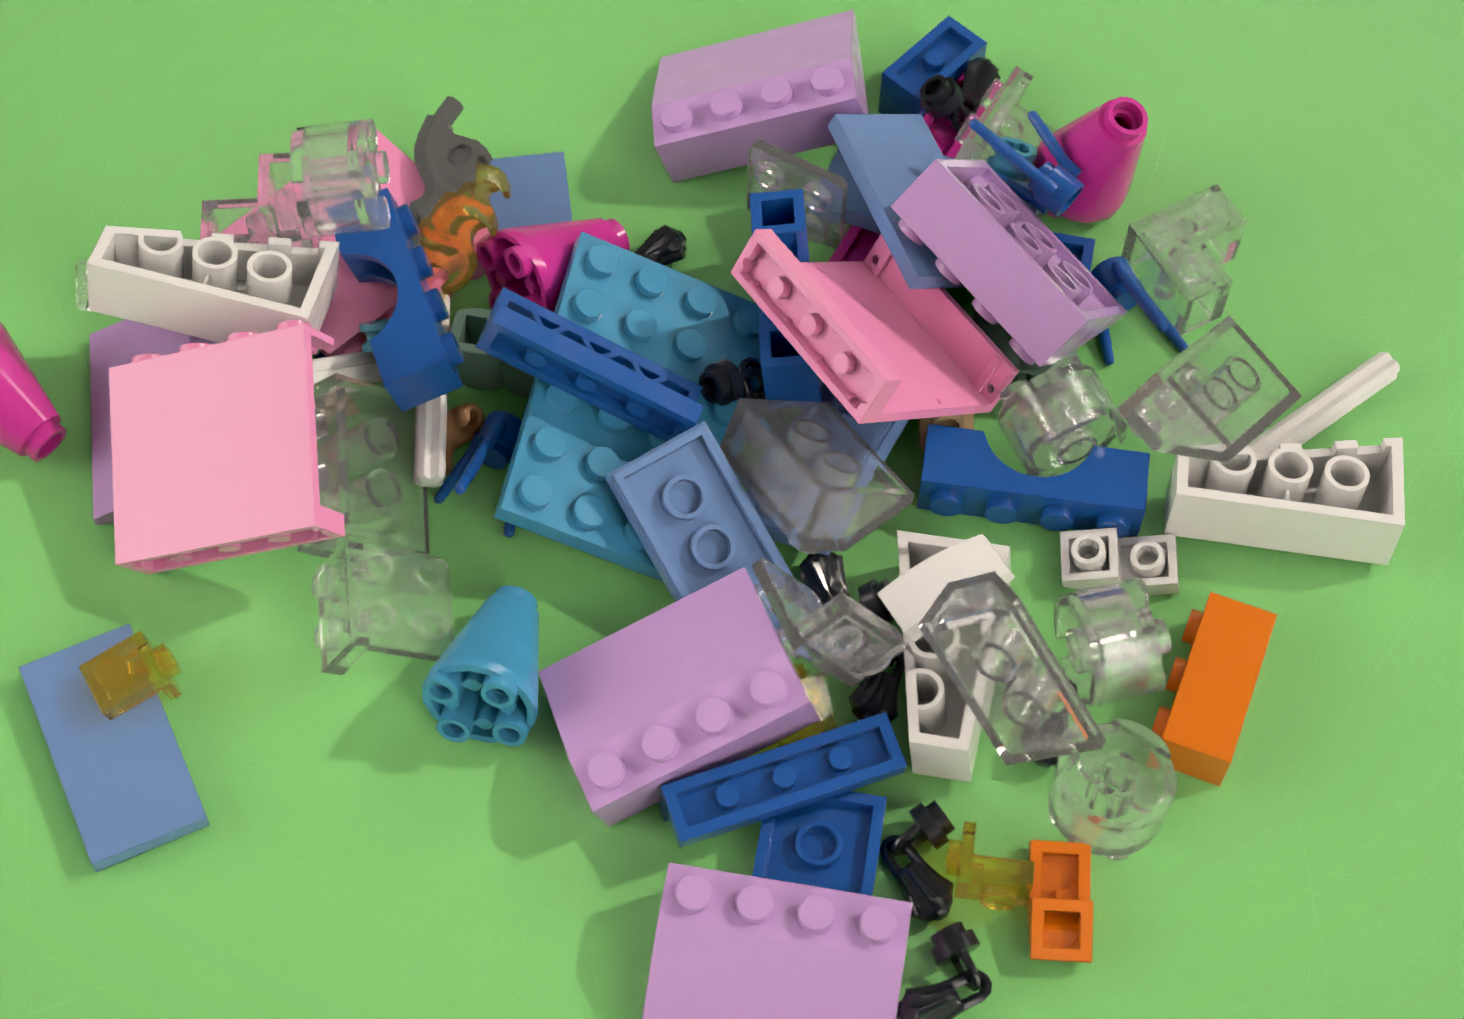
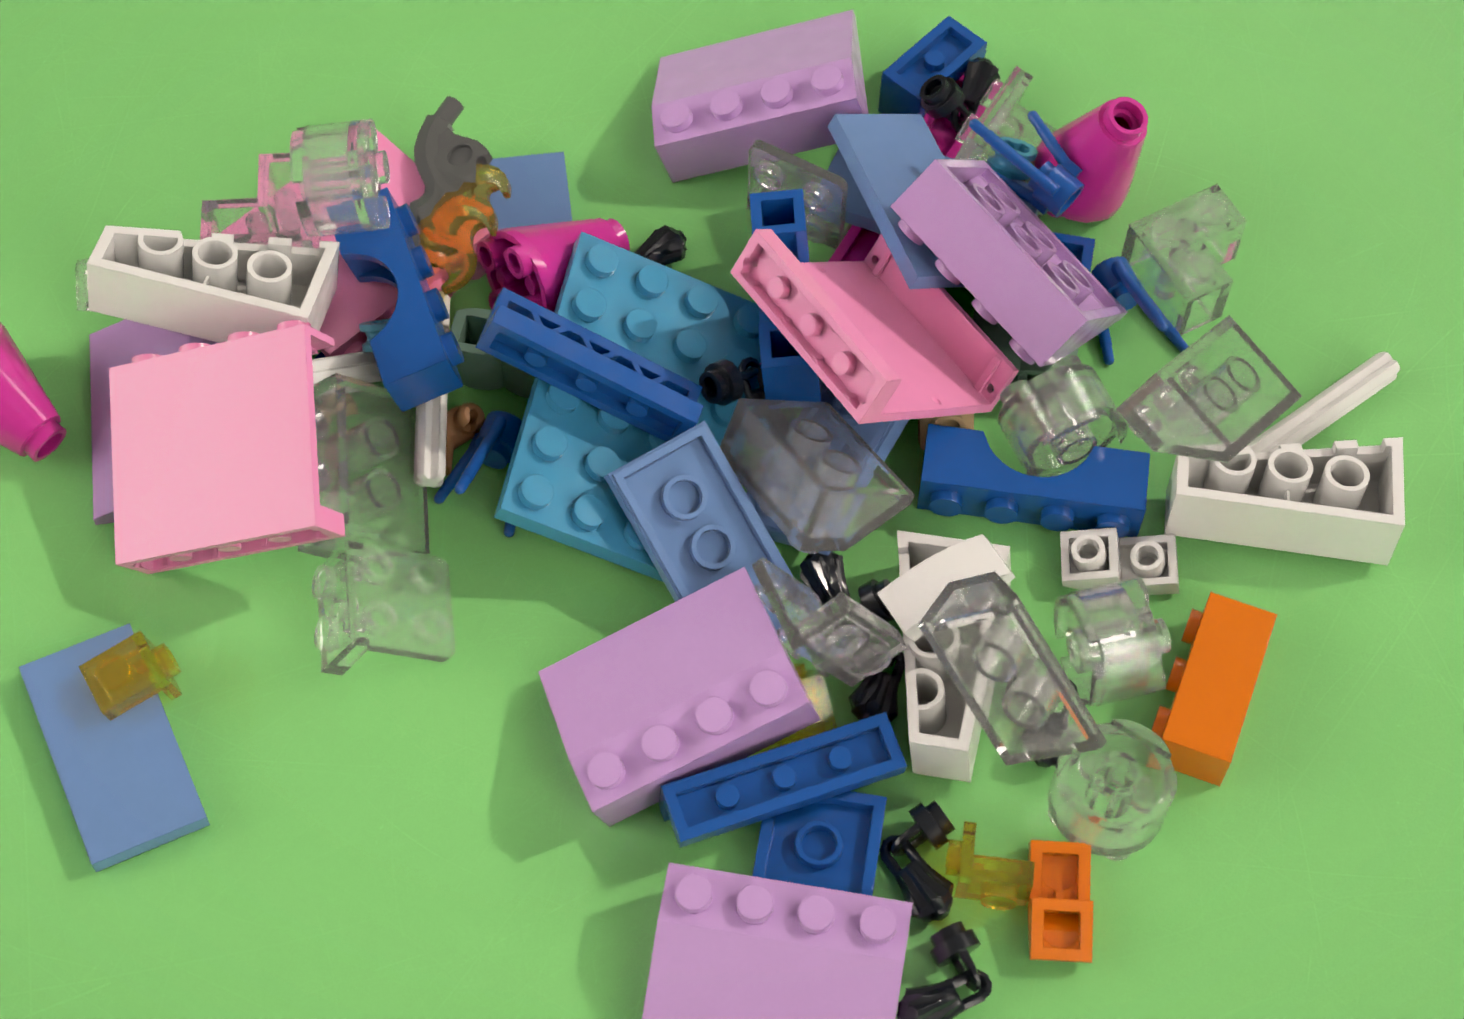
dark azure cone [422,585,539,747] -> none

